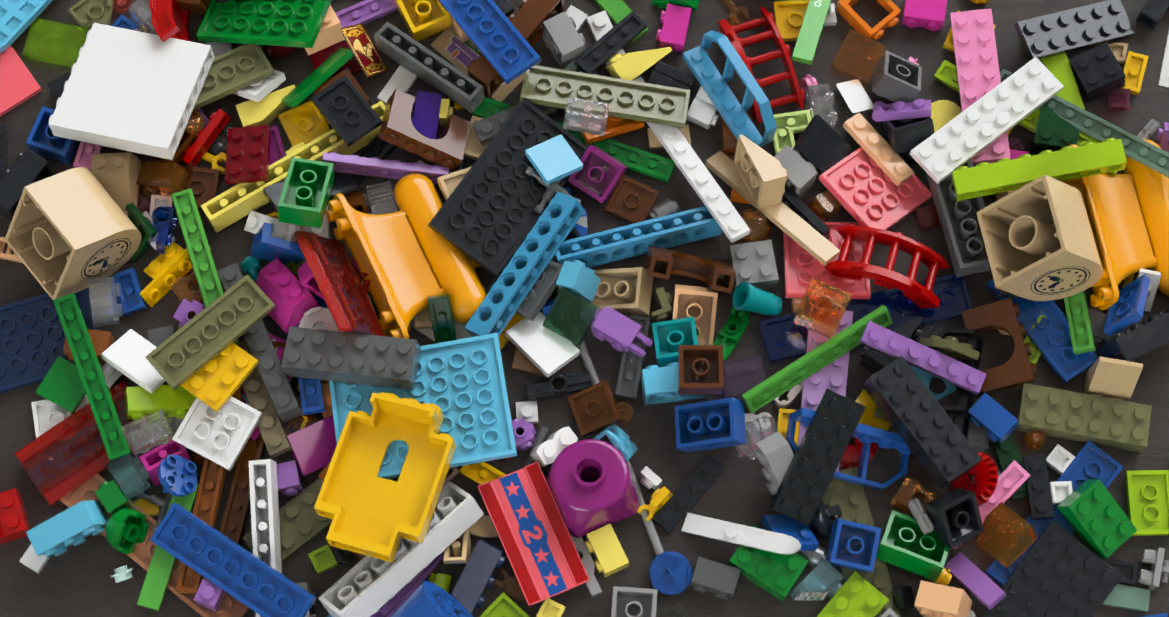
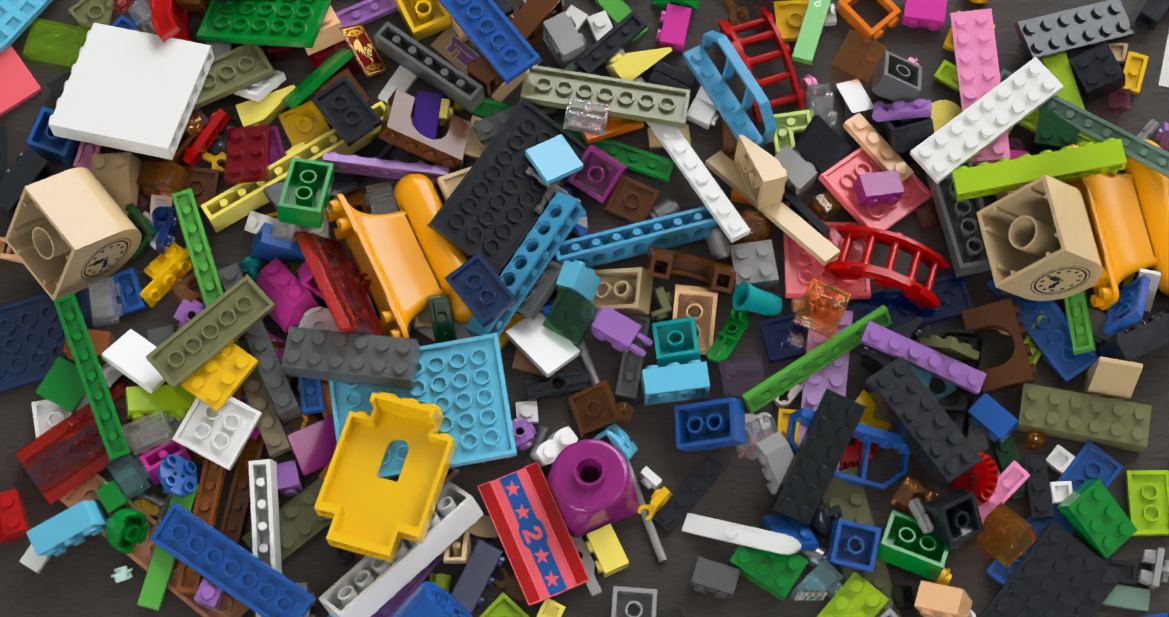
lime plate [308,544,338,575] -> none
yellow plate [460,462,506,485] -> none
blue tile [648,551,692,595] -> none
reddish brown brick [677,345,724,394] -> none
medium lavender tile [944,552,1006,610] -> none
none -> dark blue plate [445,253,518,327]
none -> flat silver brick [706,228,731,260]
none -> brick [853,170,905,207]

